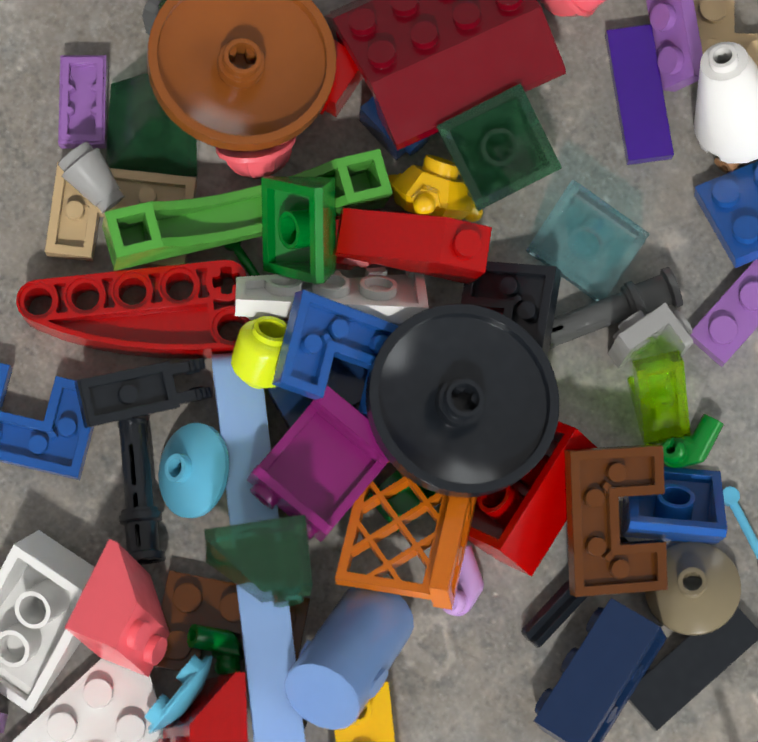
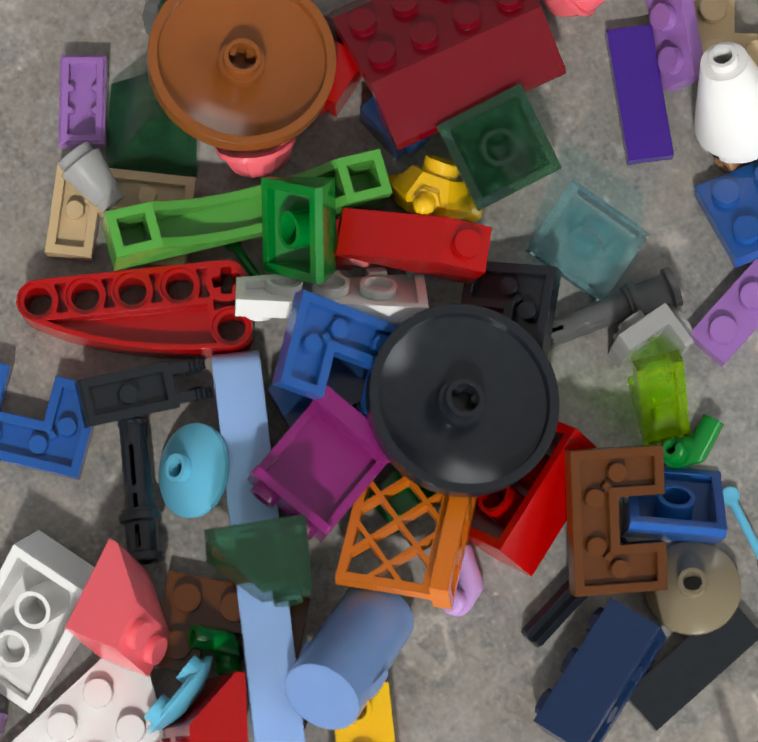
neon yellow head [231,316,287,389] -> none

